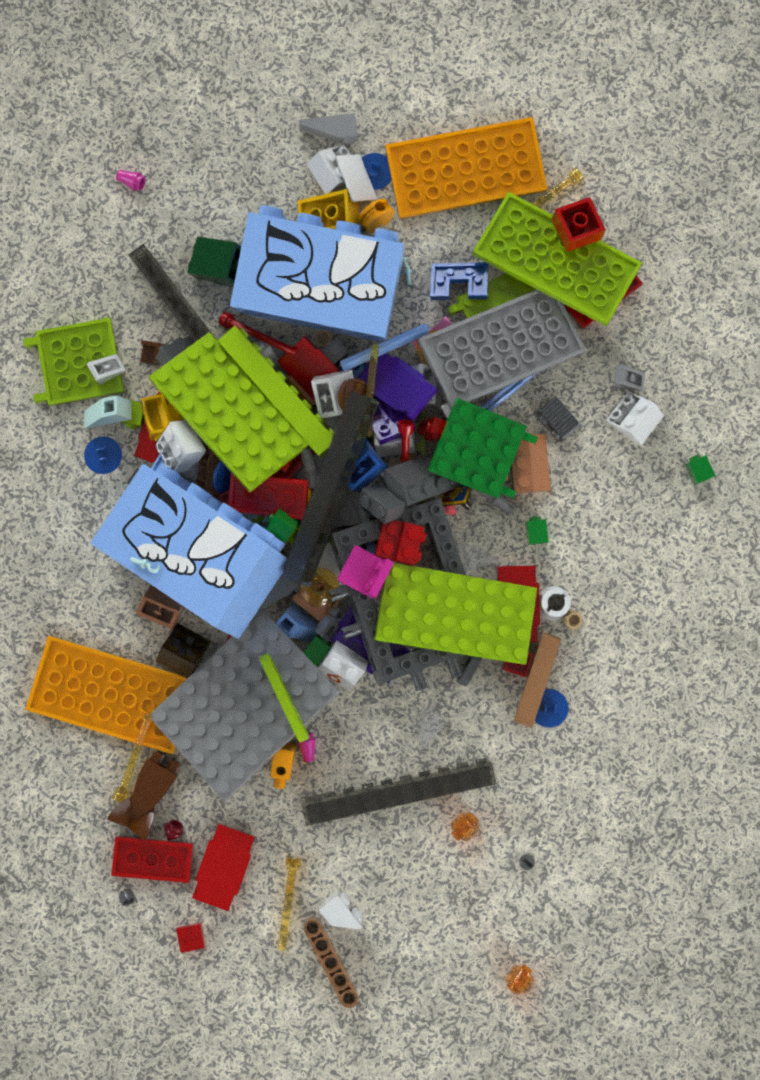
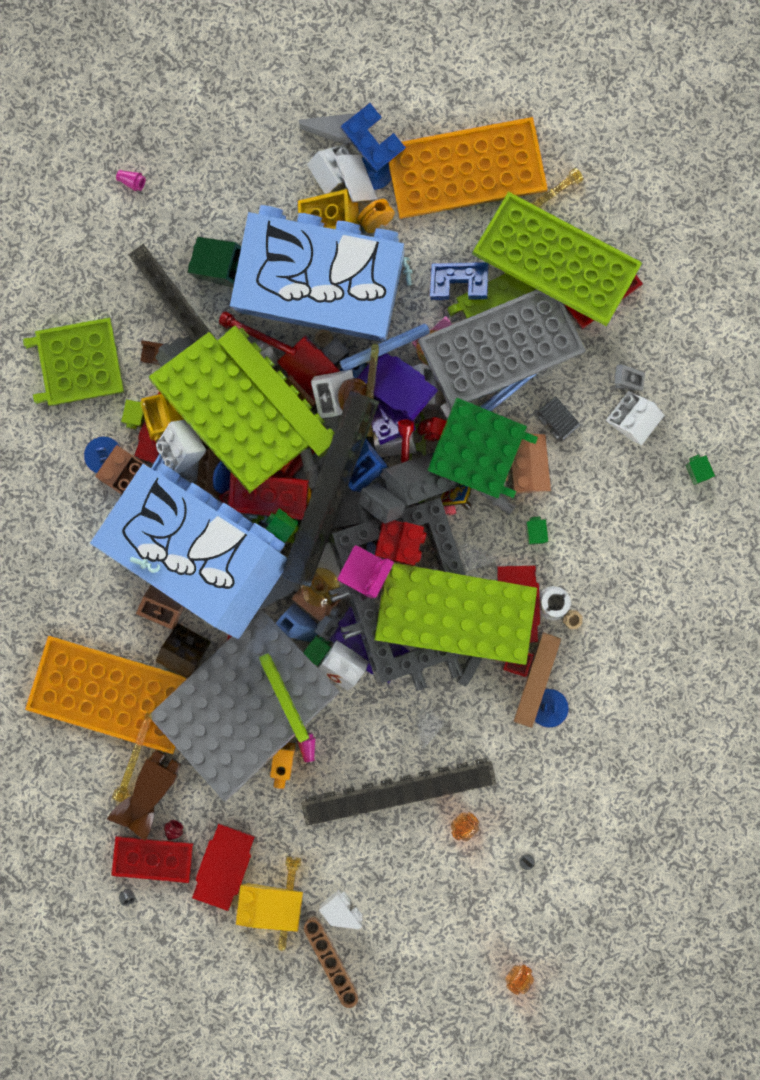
light aqua slope [84,395,132,429] -> none
white slope [87,354,126,385] -> none
red piece [176,922,206,953] -> none
red brick [551,197,606,252] -> none
none -> nougat slope [95,445,149,495]
none -> yellow slope [235,883,303,932]
none -> blue plate [340,103,406,172]

